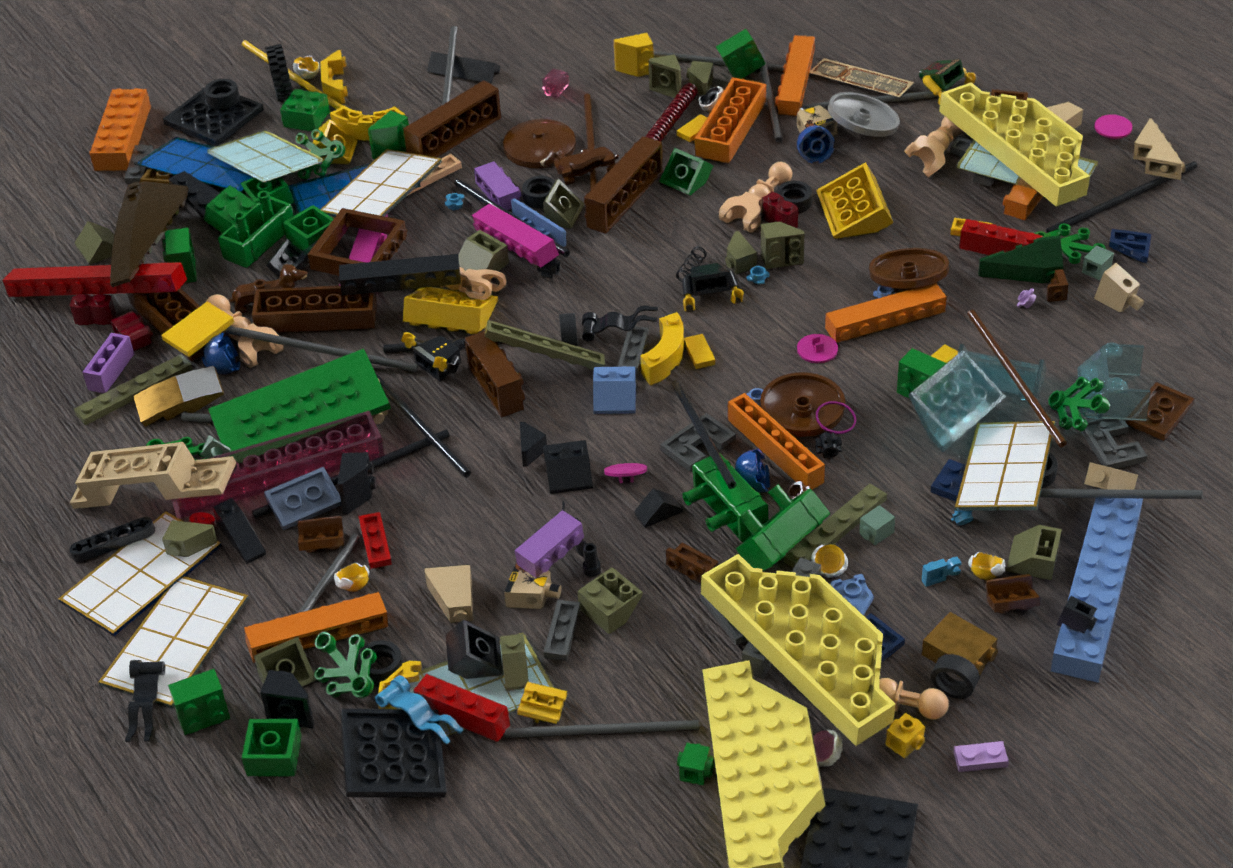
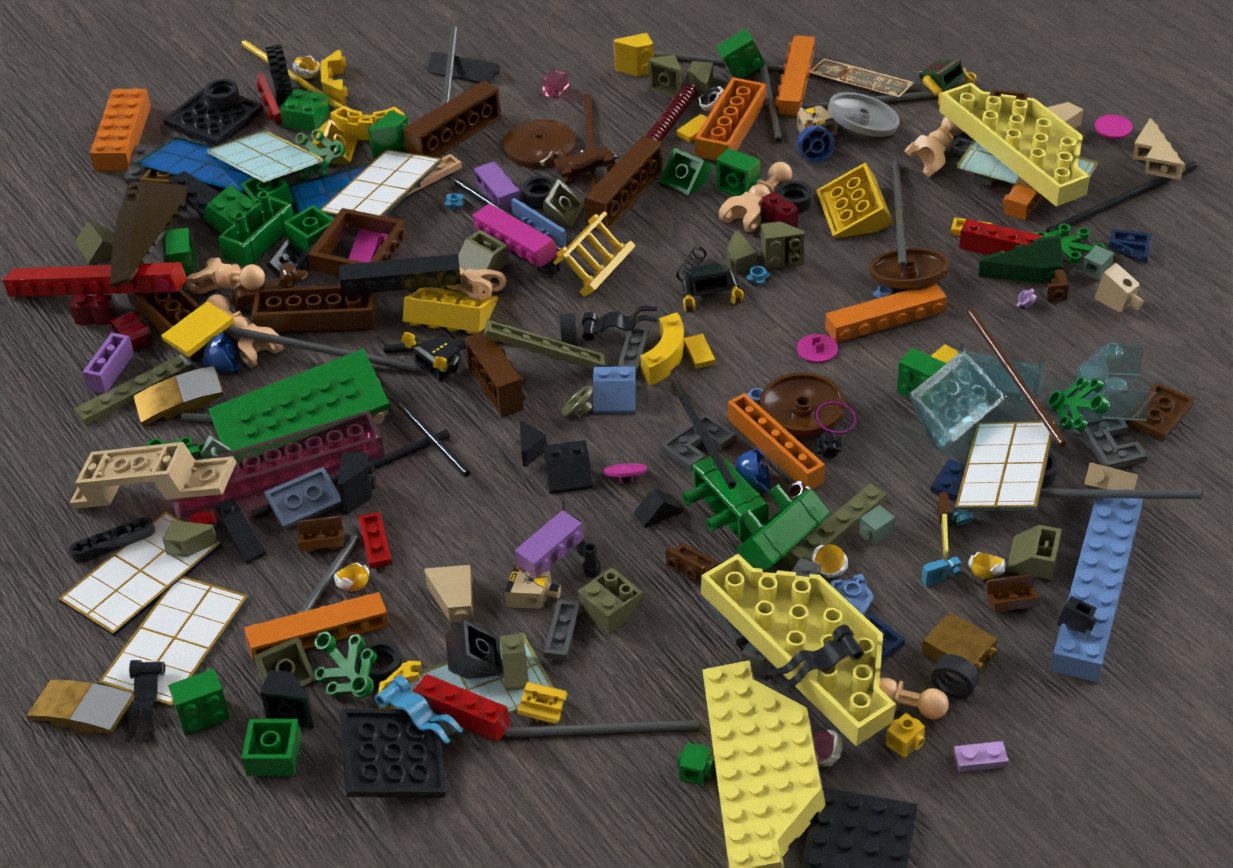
none -> slope [27,680,135,734]
none -> light nougat piece [185,258,265,294]
none -> red wing [255,73,282,125]
none -> yellow fence [553,211,636,297]
none -> olive piece [561,385,593,417]
none -> green brick [716,148,760,196]
none -> black flag [767,624,864,689]
none -> dark grey piece [892,160,906,269]
none -> piece [938,492,949,560]

